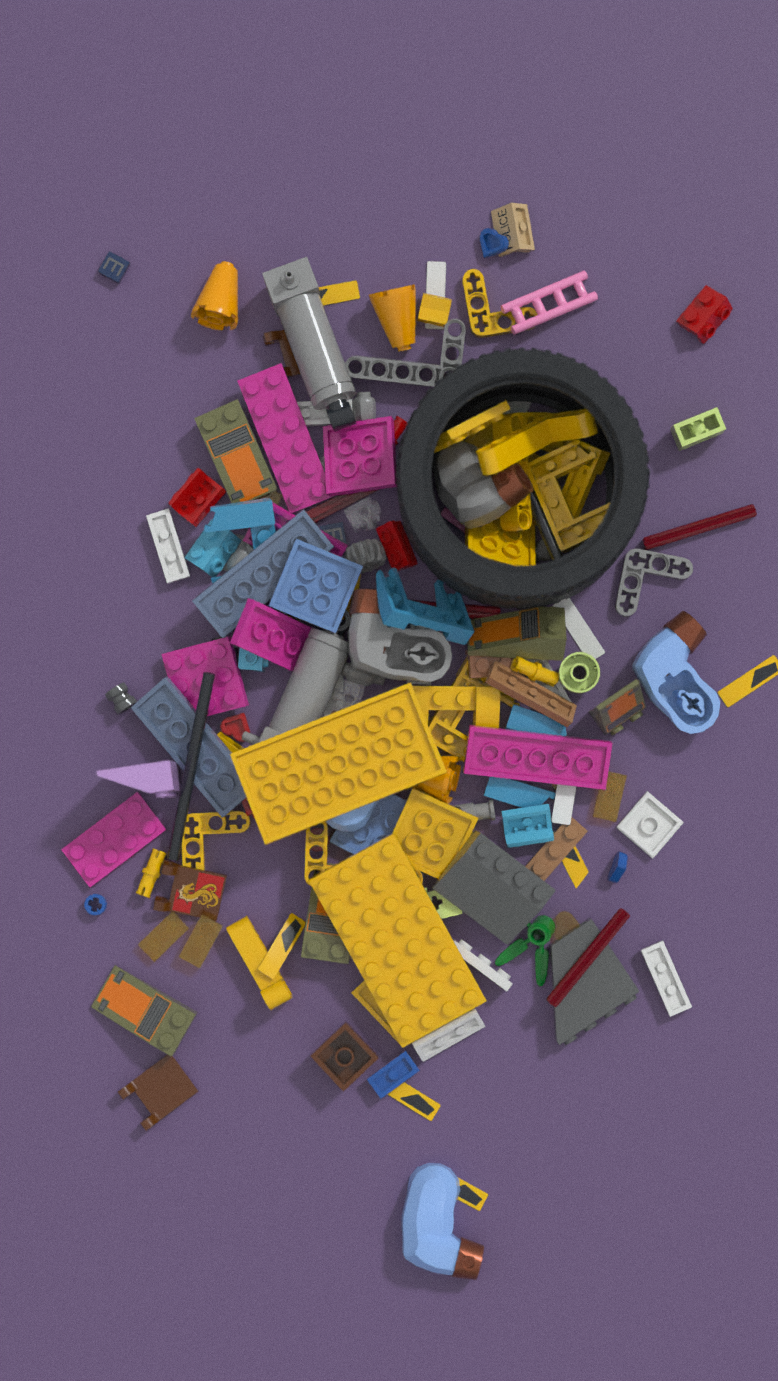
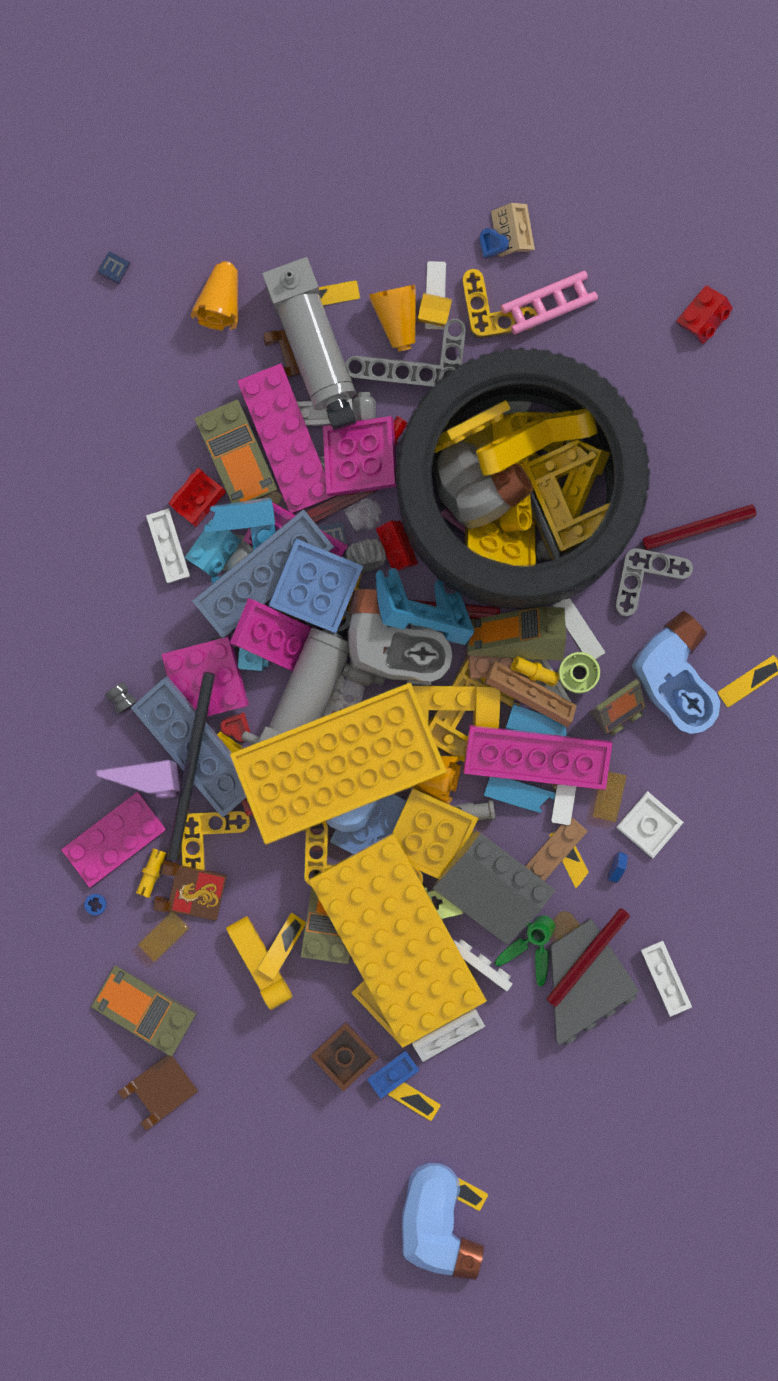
clear yellow plate [179,914,223,968] -> none
medium azure bracket [501,804,554,848] -> none
yellowish green brick [670,407,726,451] -> none

